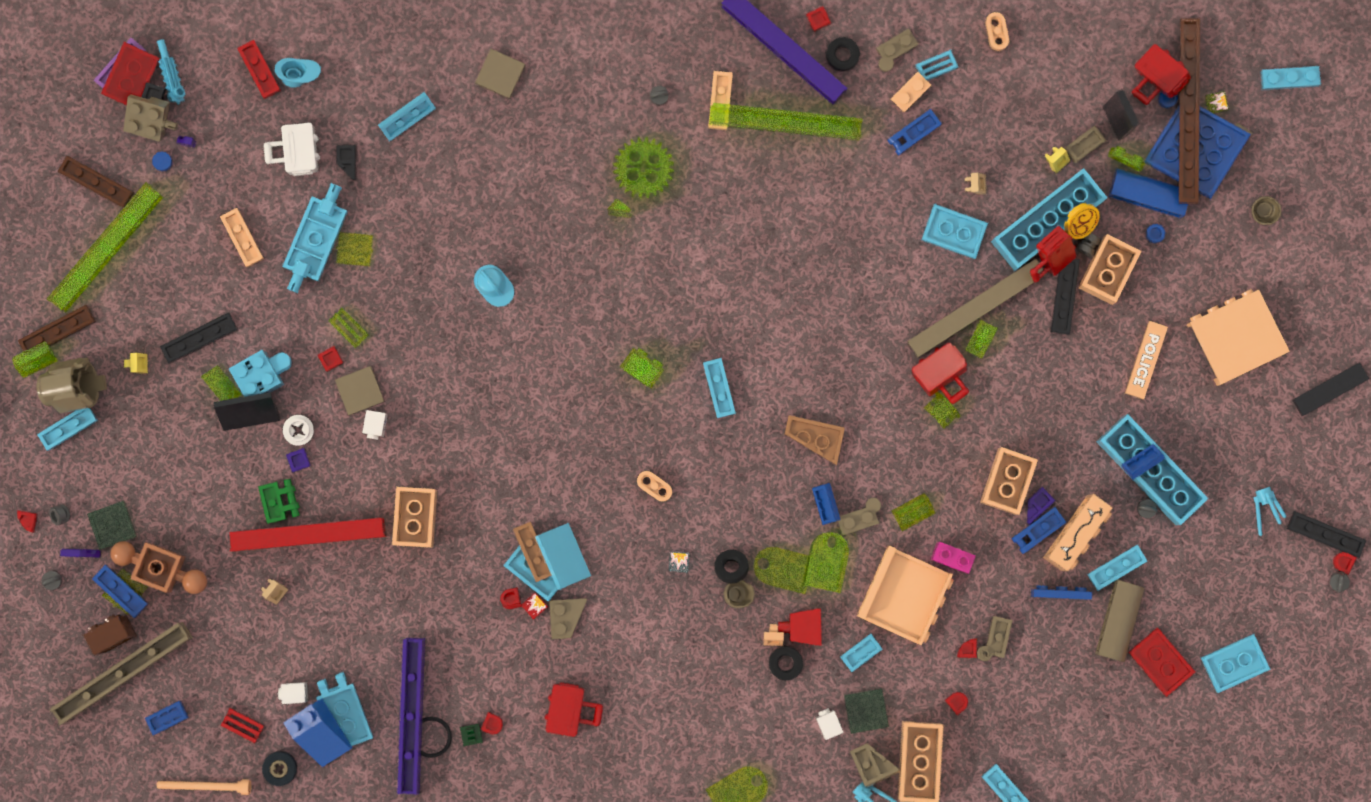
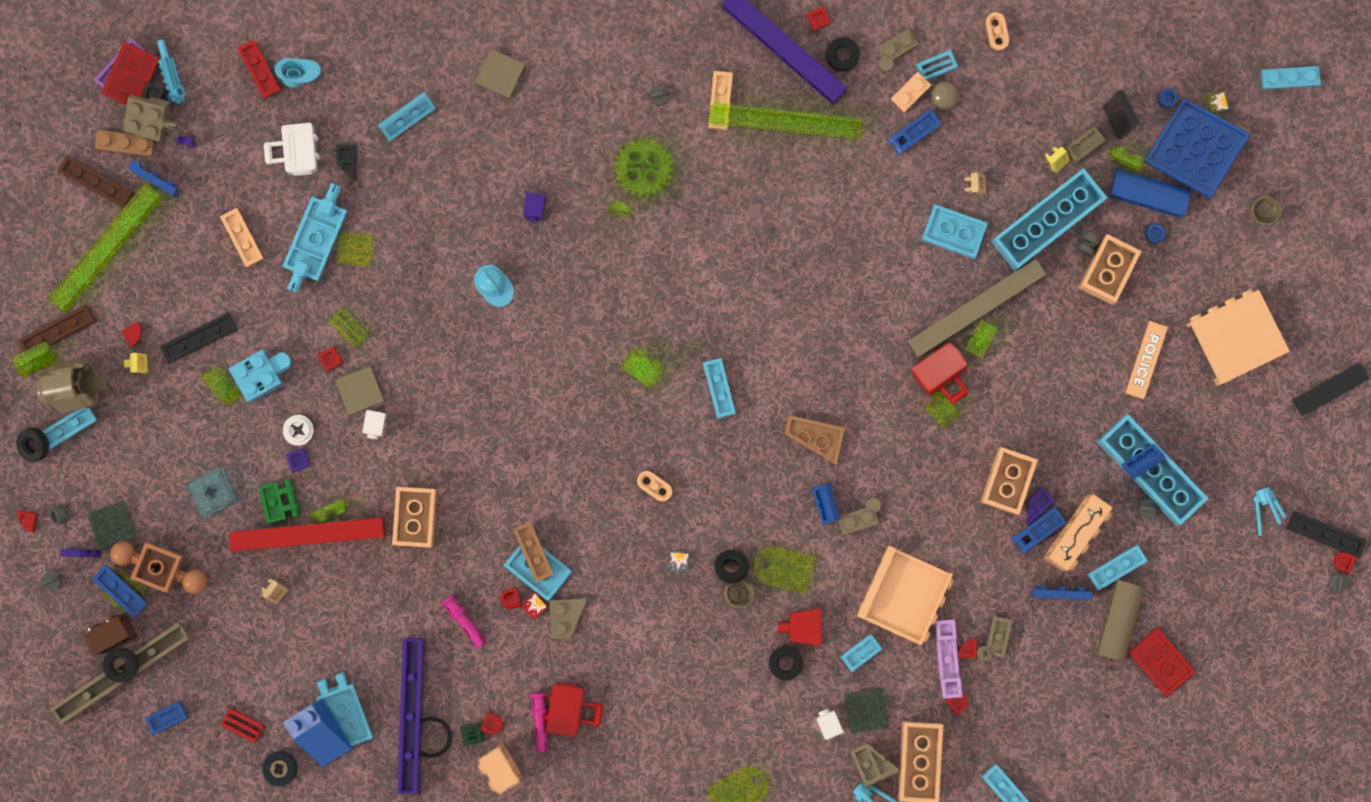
blue tile [152,152,173,172] -> none
light nougat piece [157,779,251,795] -> none
black tile [214,392,280,431] -> none
white brick [278,682,308,704] -> none
medium azure tile [535,523,591,590] -> none
light nougat tile [763,624,784,646] -> none
clear neon green tile [802,532,849,593] -> none
clear neon green slope [891,493,935,531] -> none
dark pink brick [930,542,975,574] -> none
red piece [1030,226,1077,282] -> none
black tile [1050,259,1080,335] -> none
yellow tile [1064,203,1100,239] -> none
red piece [1132,44,1191,105] -> none
reddish brown plate [1179,18,1200,204] -> none
medium azure tile [1201,634,1271,693] -> none
none -> black tyre [16,428,49,462]
none -> medium nougat plate [95,130,155,157]
none -> black tyre [102,648,138,683]
none -> red tile [121,321,142,348]
none -> blue plate [129,161,180,198]
none -> clear light blue brick [186,467,239,518]
none -> clear neon green plate [310,499,348,523]
none -> dark pink pin [440,594,486,648]
none -> light nougat brick [478,744,523,794]
none -> dark purple brick [523,192,546,222]
none -> dark pink pin [529,692,548,752]
none -> dark tan hair [930,81,960,110]
none -> lavender slope [935,620,962,699]

